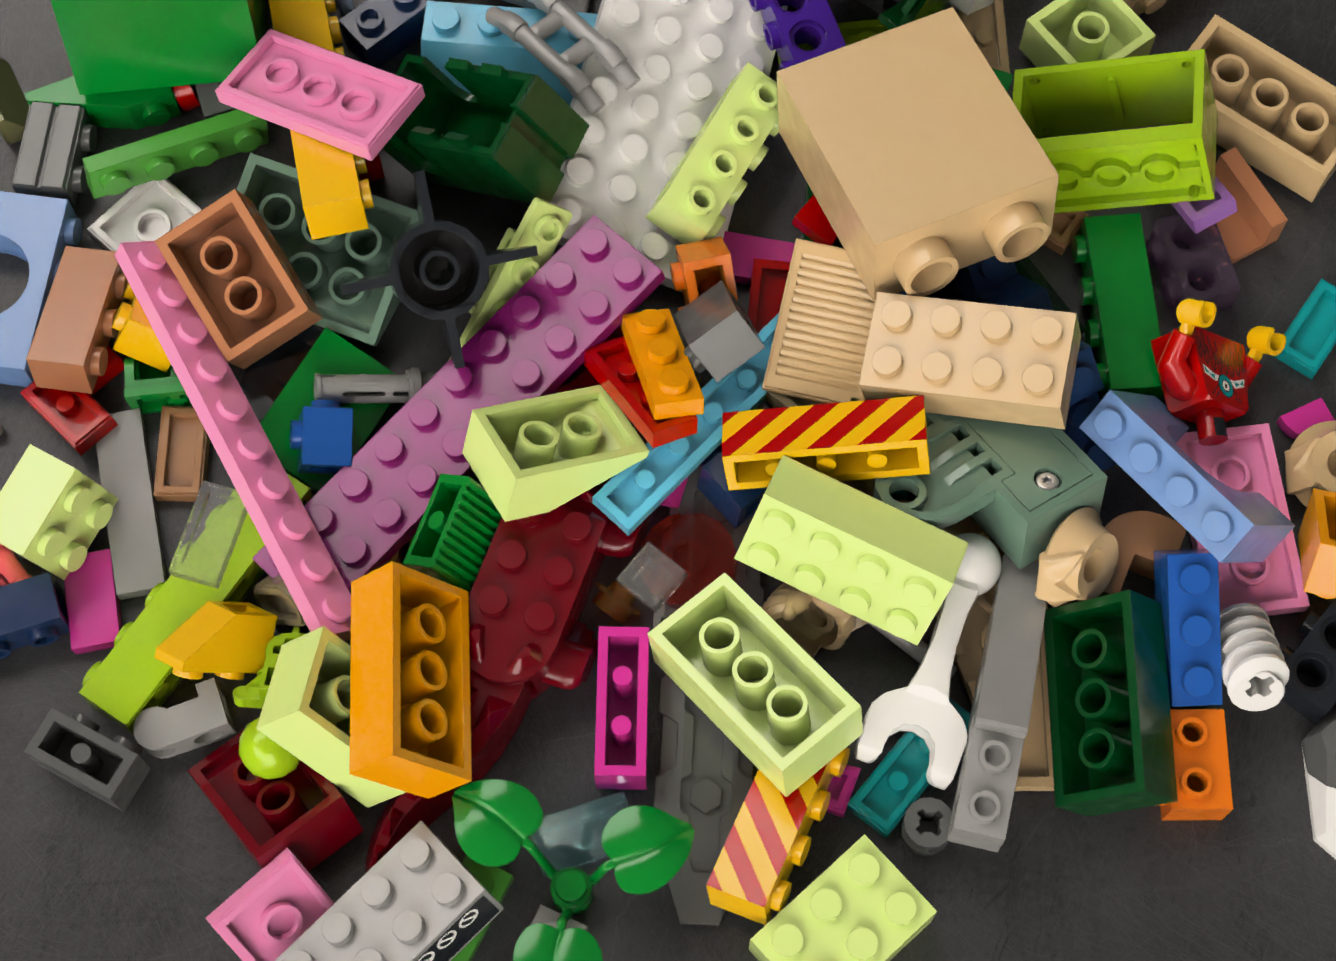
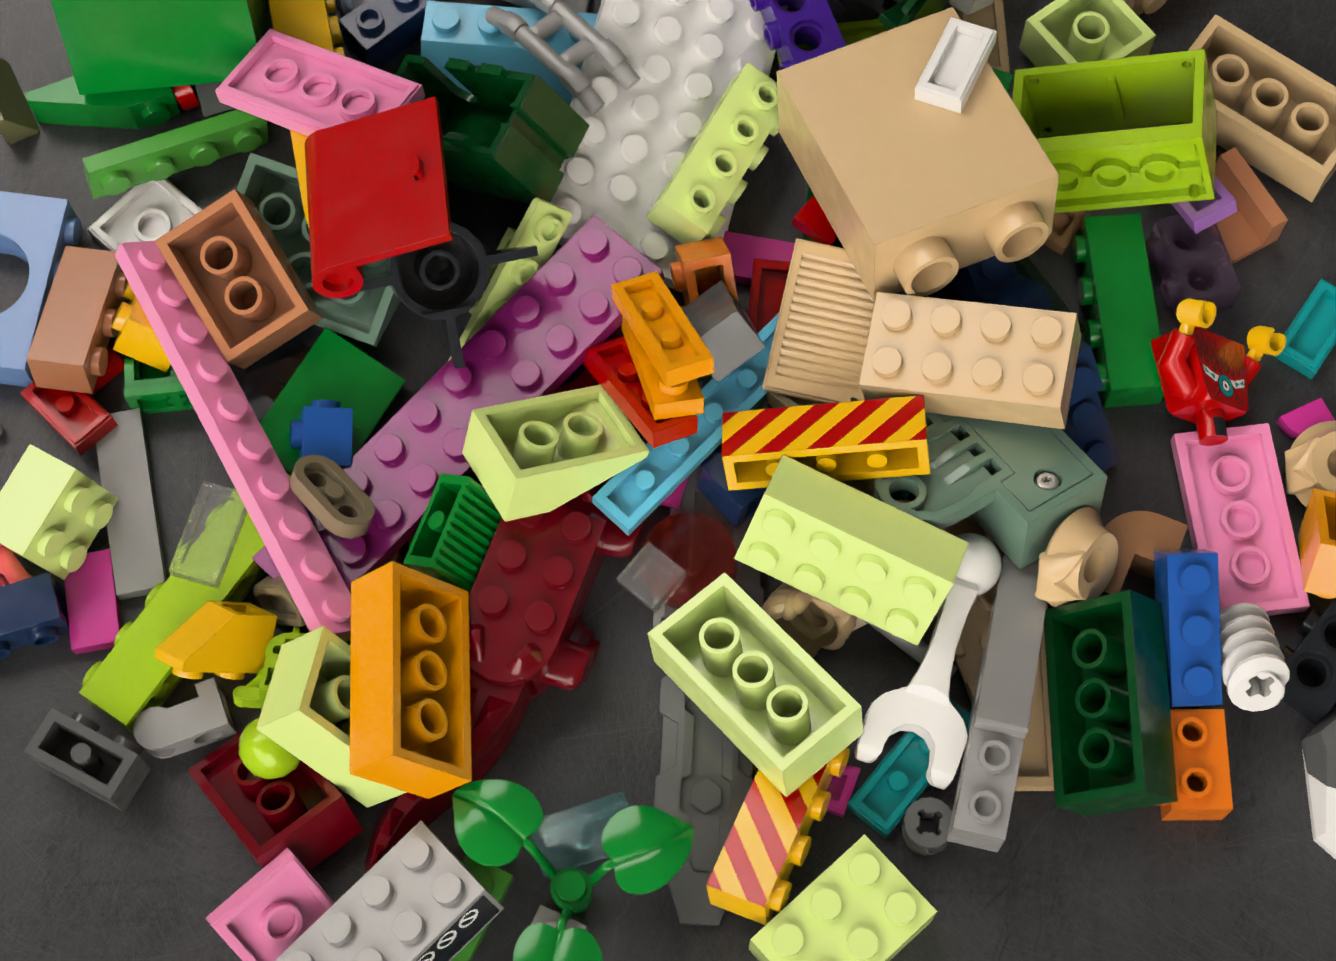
brick [12,102,97,208] -> none
medium nougat tile [153,406,210,502] -> none
light grey pin [314,367,437,404] -> none
clear orange plate [592,580,641,624] -> none
dark pink brick [594,626,650,790] -> none
medium blue arch [1079,390,1295,563] -> none
none -> dark tan plate [290,455,375,538]
none -> red door [304,96,453,298]
none -> light orange plate [611,271,714,387]
none -> white tile [914,17,997,114]

